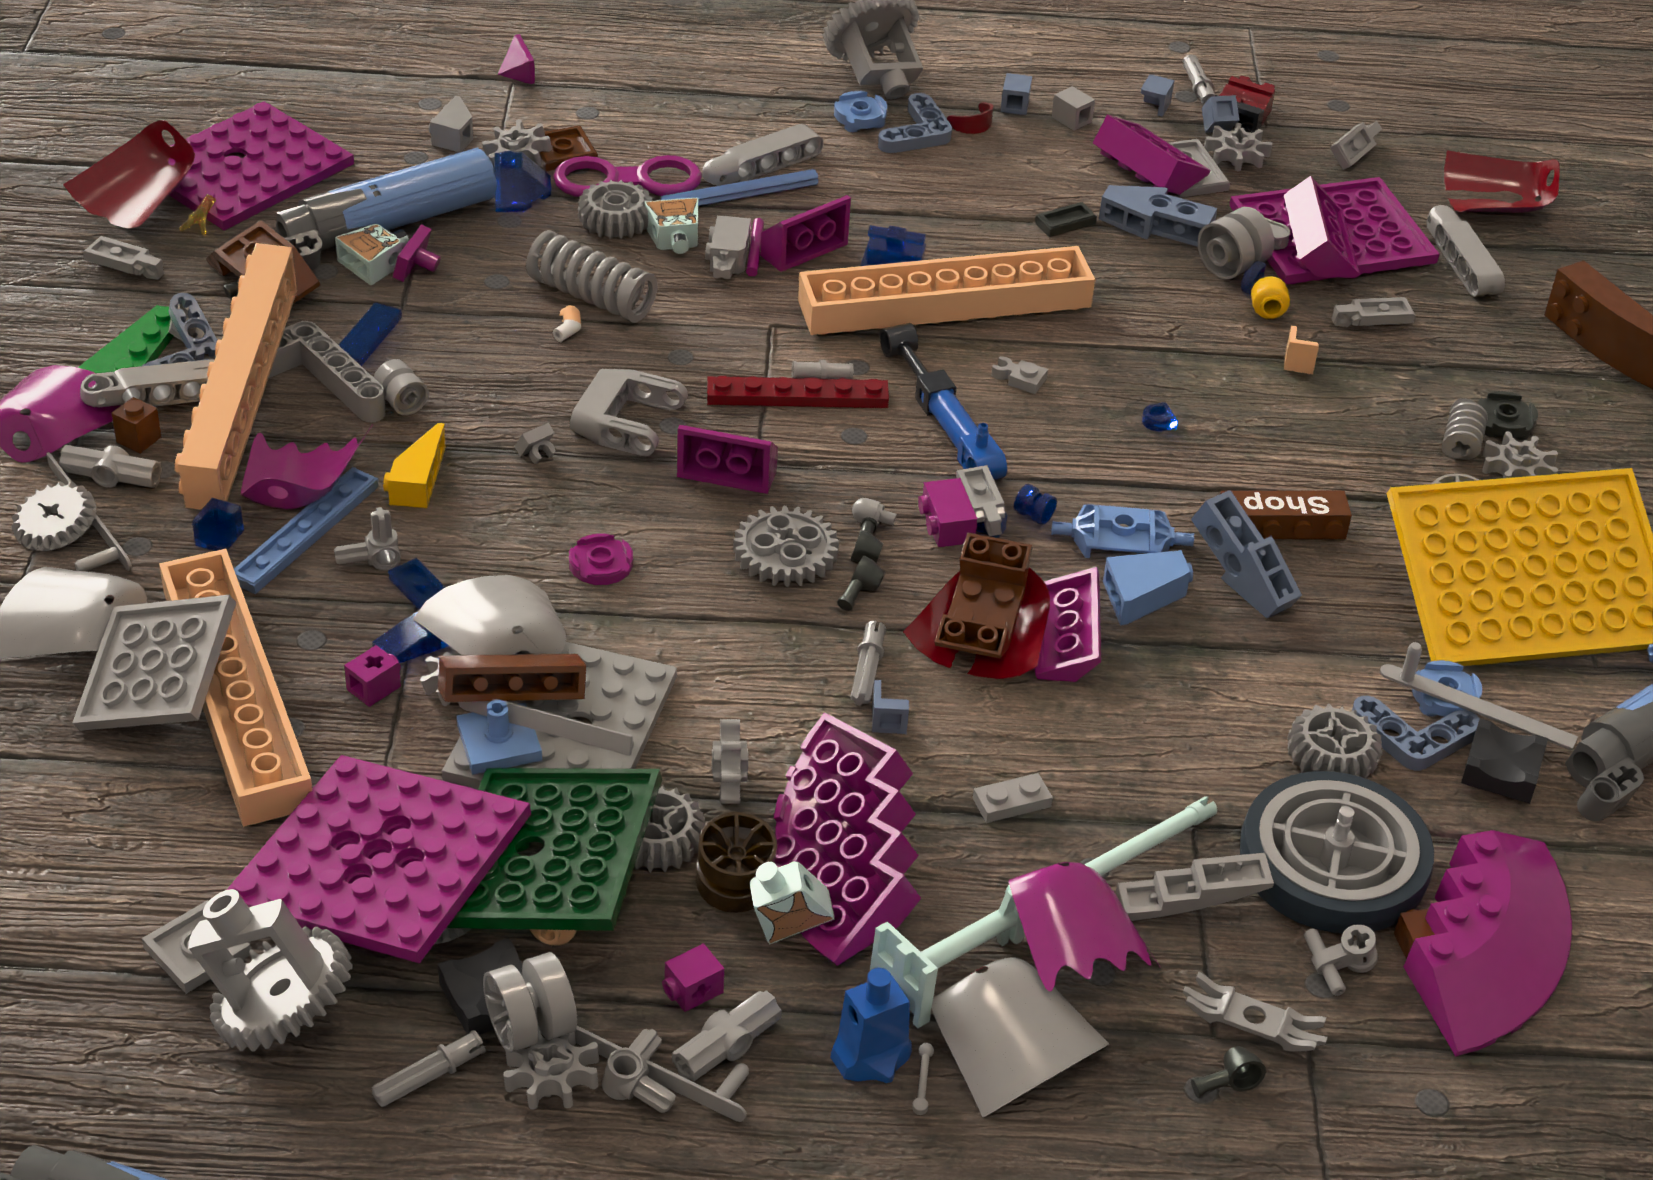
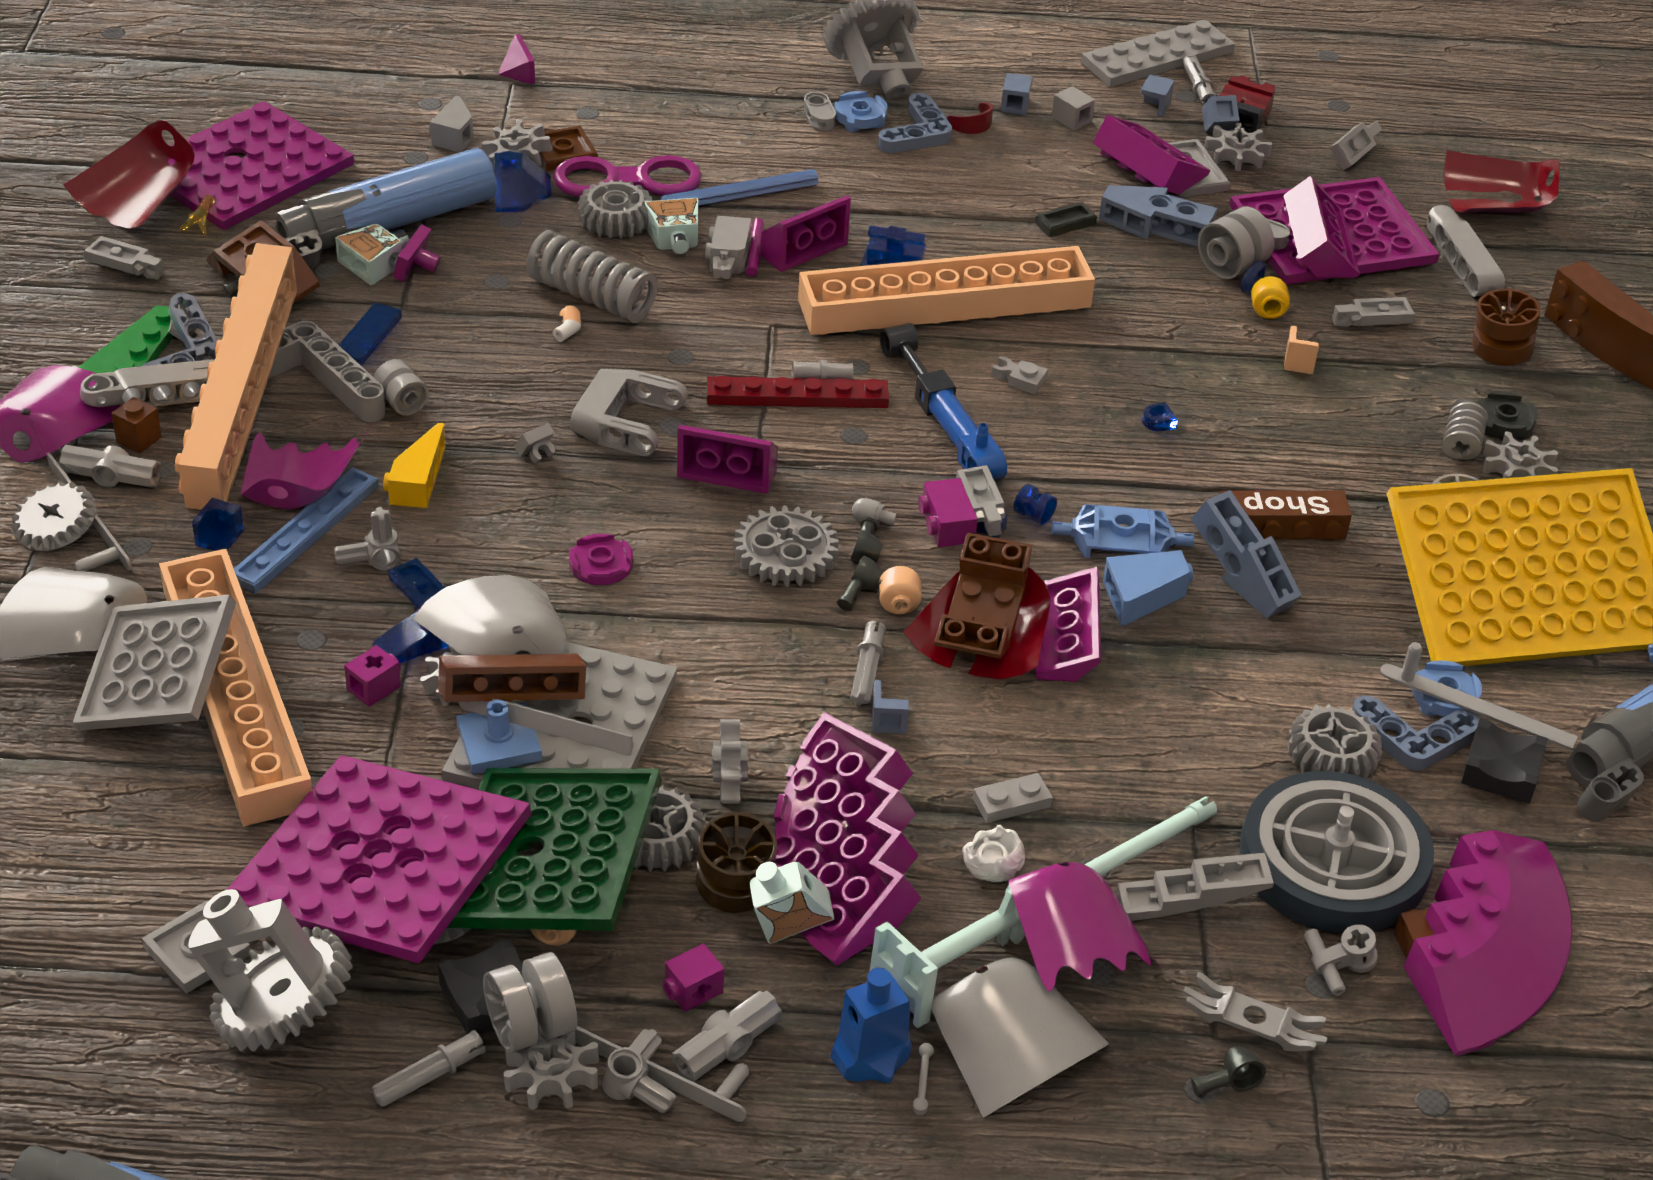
light grey piece [702,124,824,186] -> none
none -> light grey piece [804,92,836,131]
none -> light nougat head [879,566,922,614]
none -> white hair [962,825,1025,882]
none -> light grey plate [1081,20,1235,87]
none -> reddish brown wheel [1472,289,1541,365]

